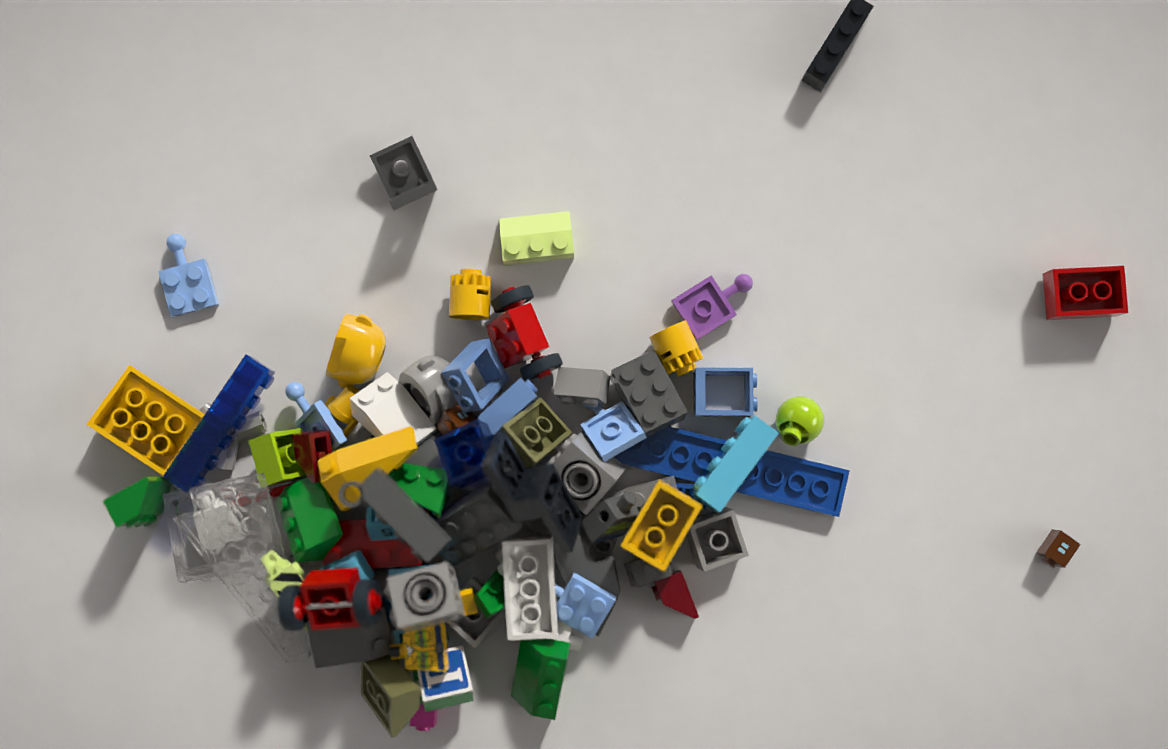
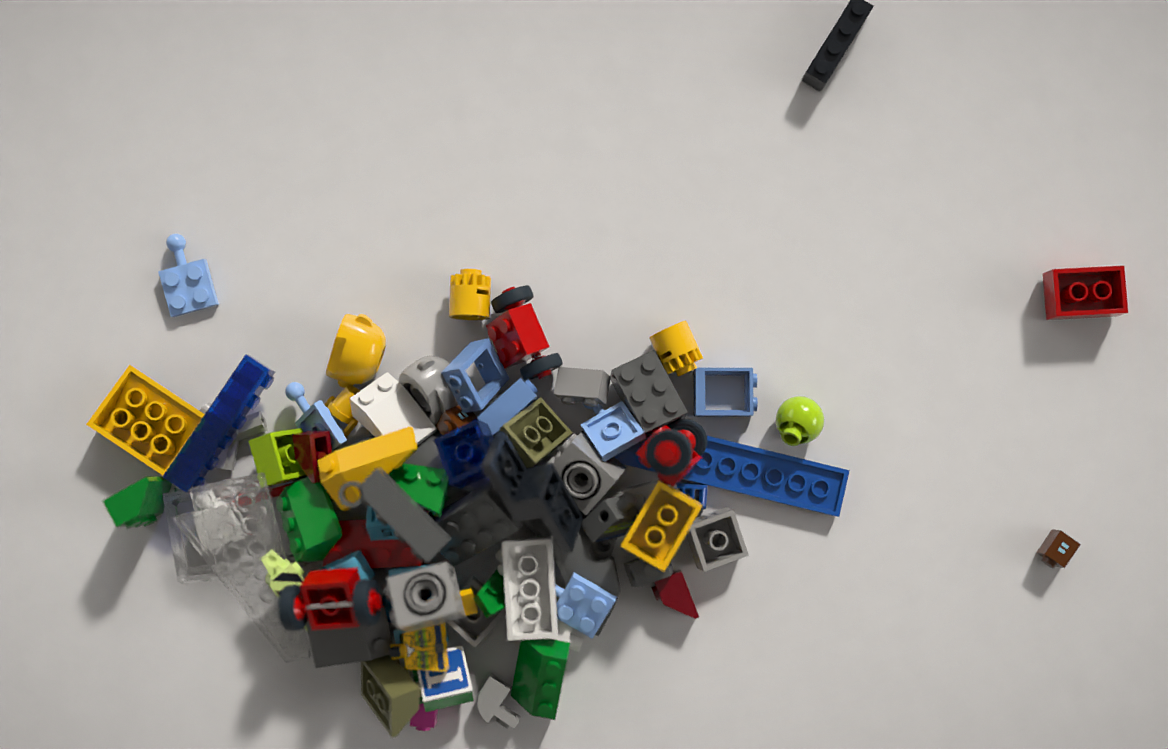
dark grey bracket [369,136,438,210] -> none
yellowish green slope [499,211,574,266] -> none
medium lavender plate [671,274,753,341] -> none
medium azure brick [692,415,779,513] -> none
none -> light grey brick [478,673,521,729]
none -> brick [636,419,707,487]

